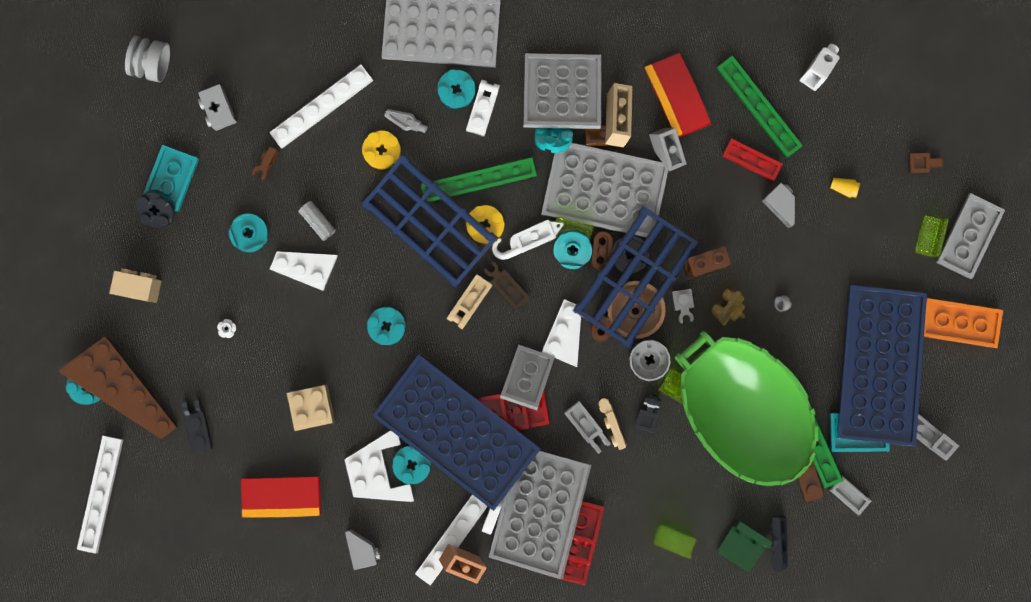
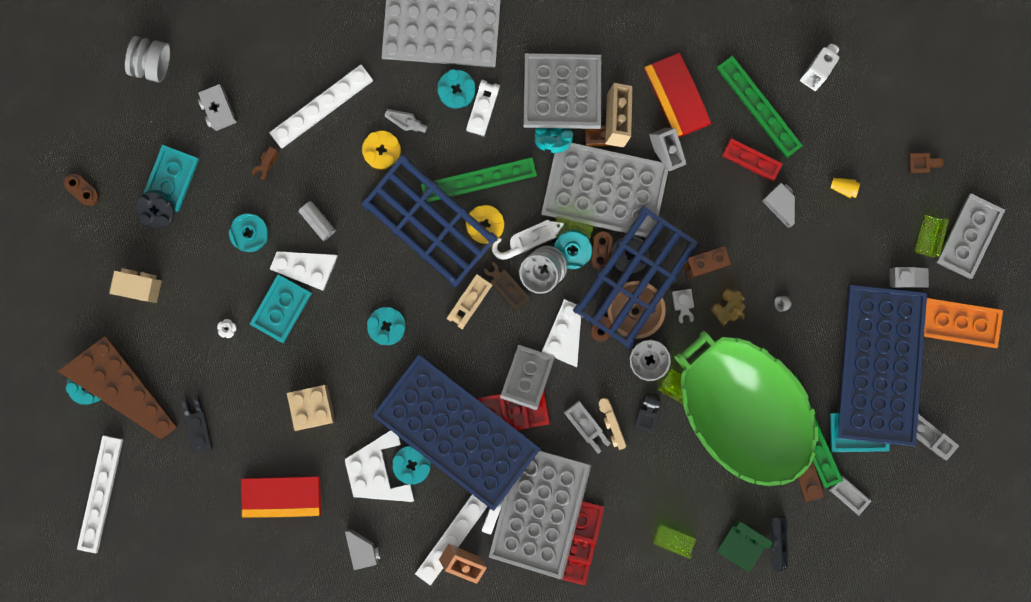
none -> reddish brown plate [64,173,99,206]
none -> teal plate [249,274,312,343]
none -> light grey wheel [519,246,568,294]
none -> light grey slope [889,267,929,288]

